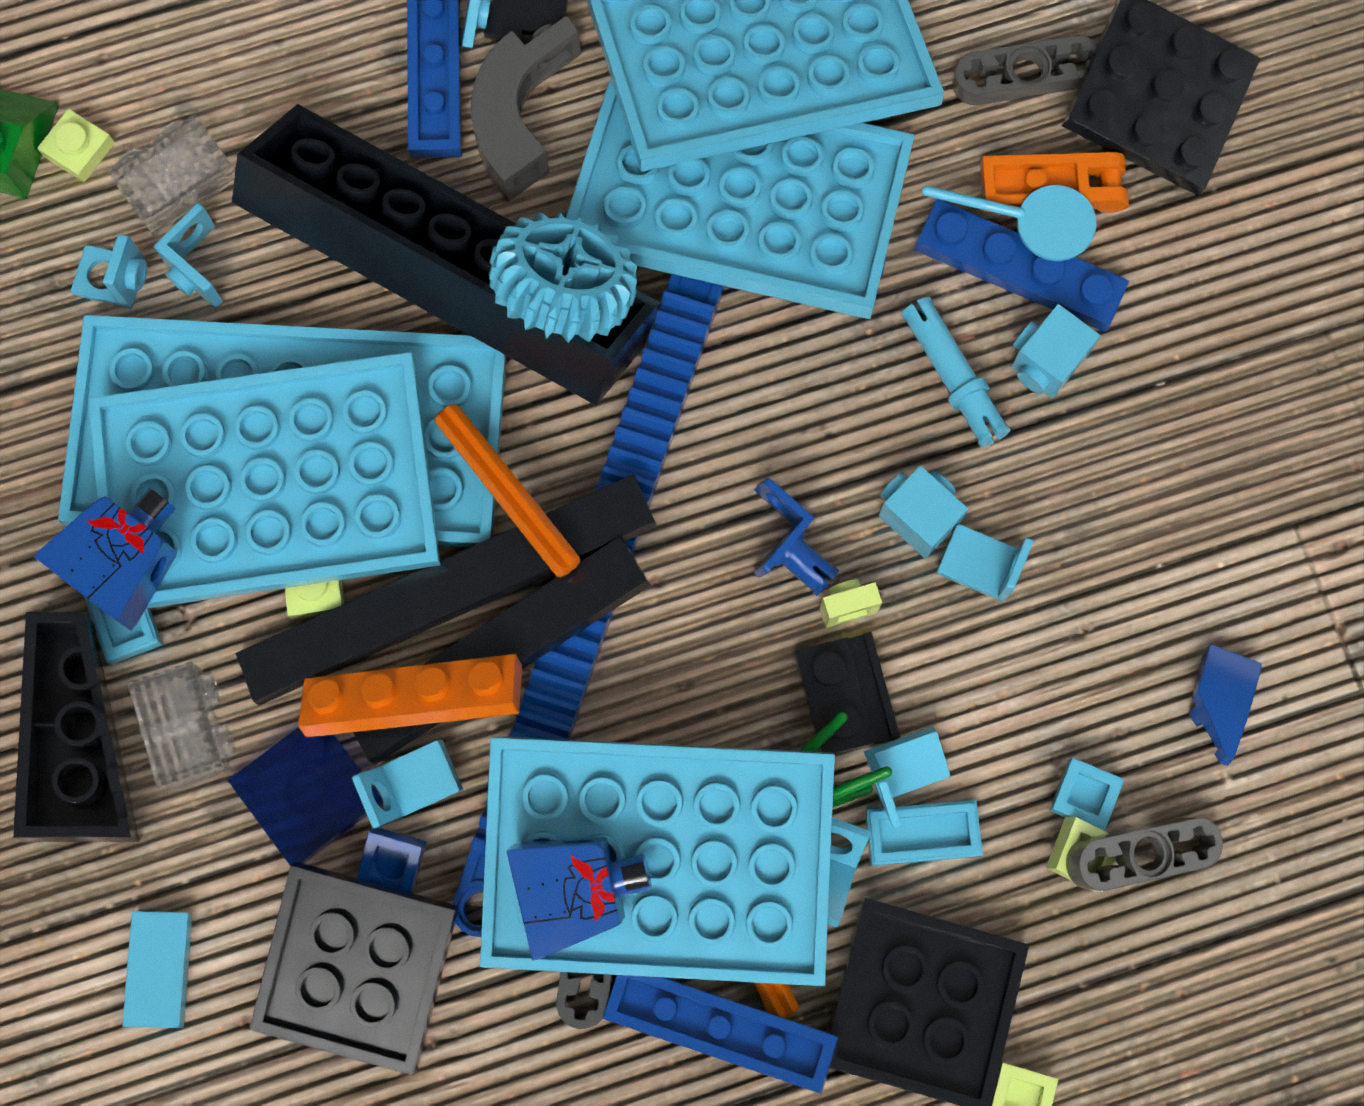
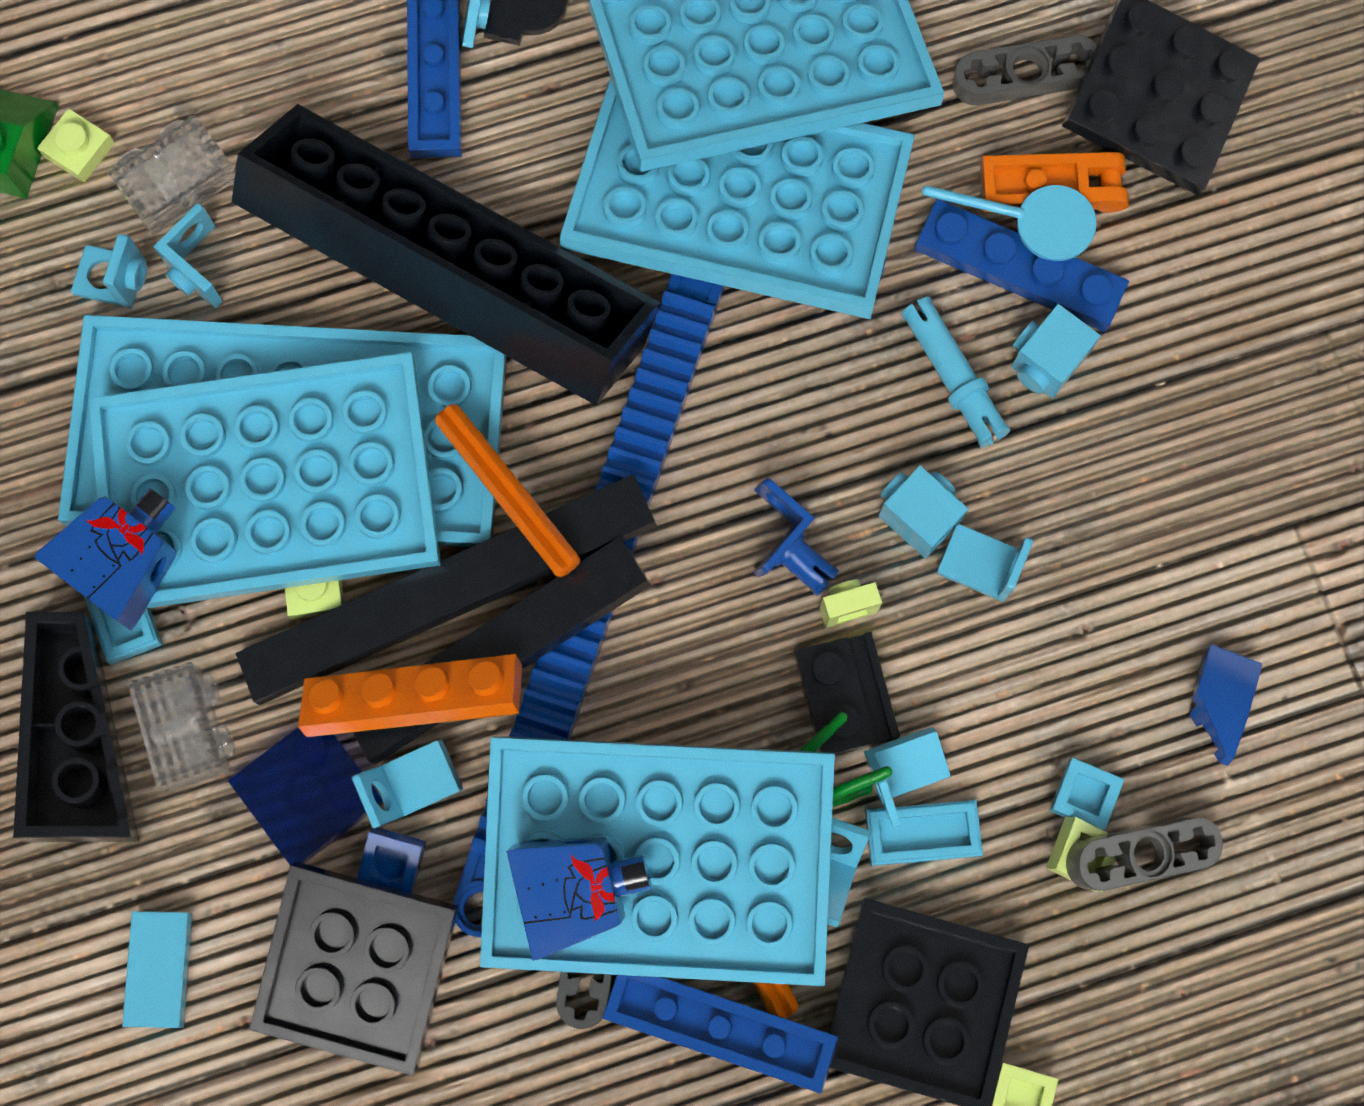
dark grey arch [471,16,581,202] -> none
medium azure gear [489,212,637,343] -> none

